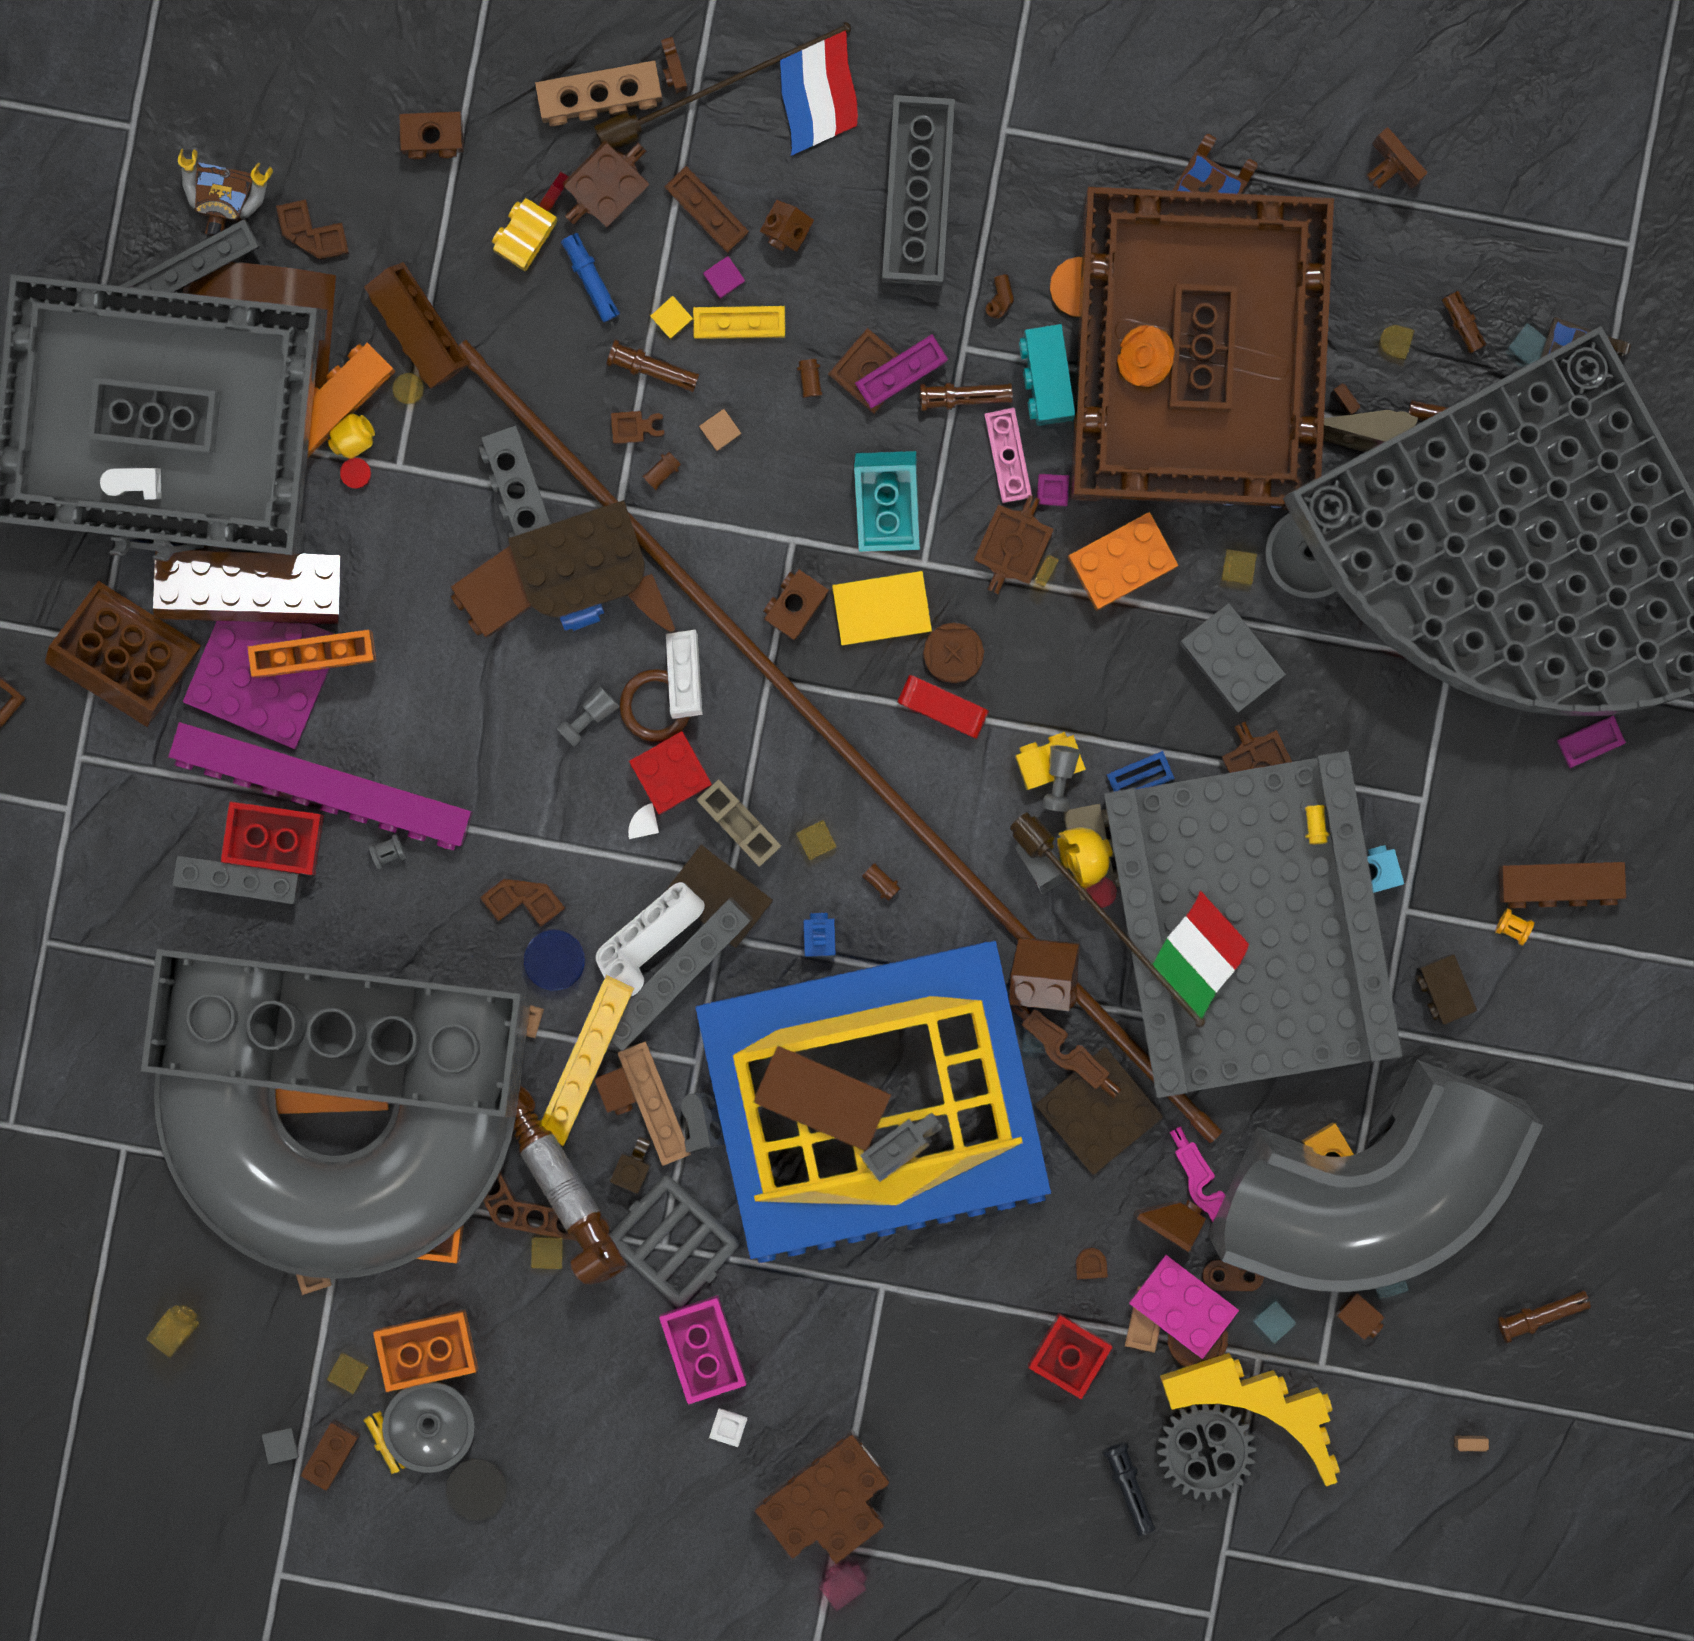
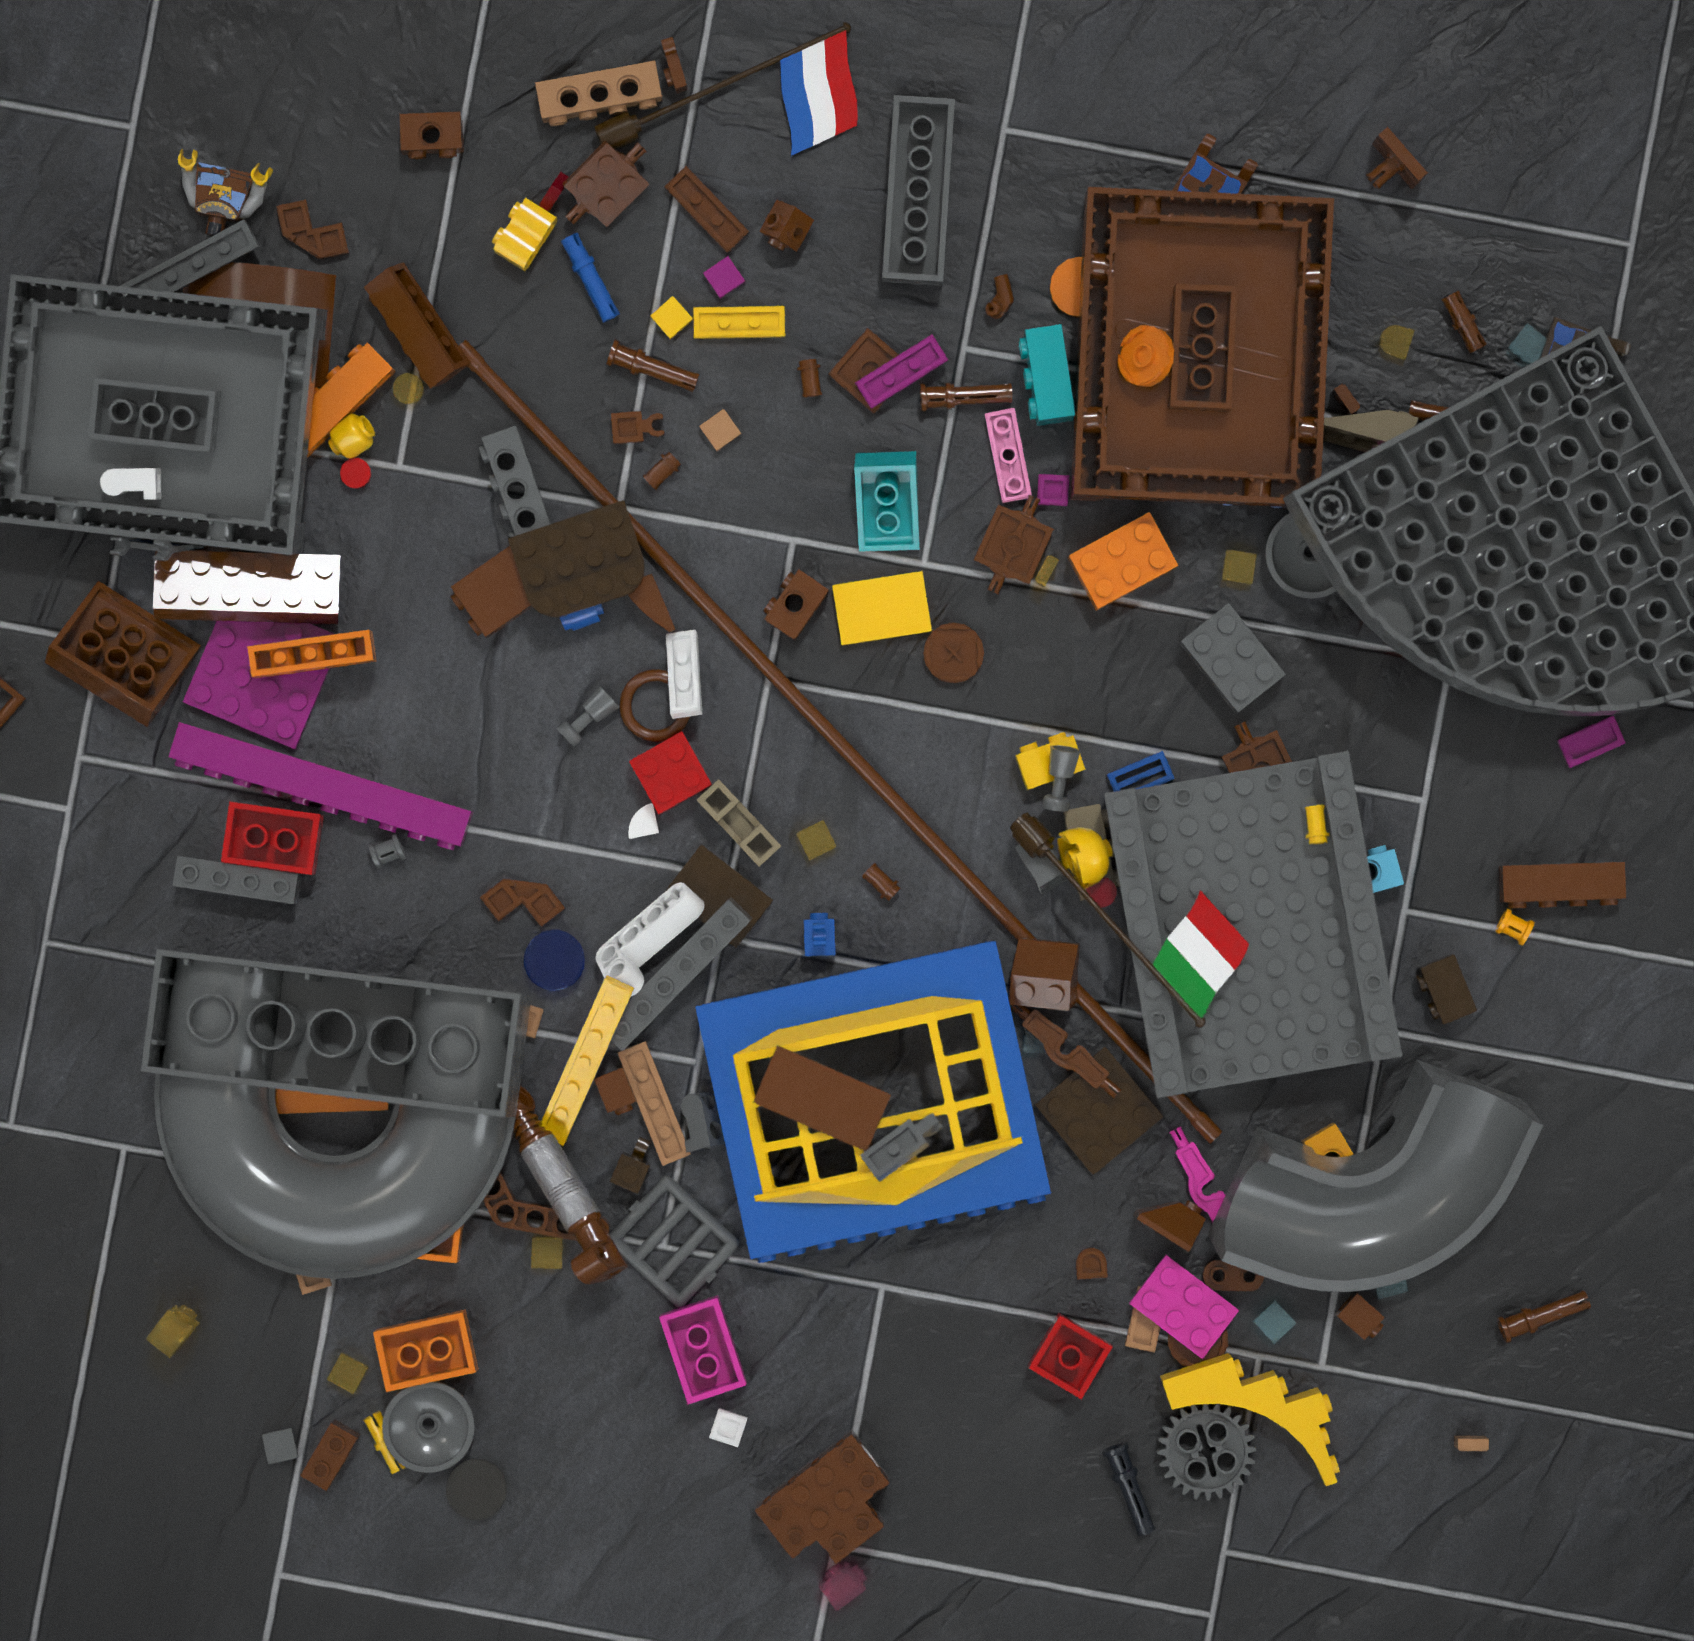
red beam [897,675,989,739] -> none

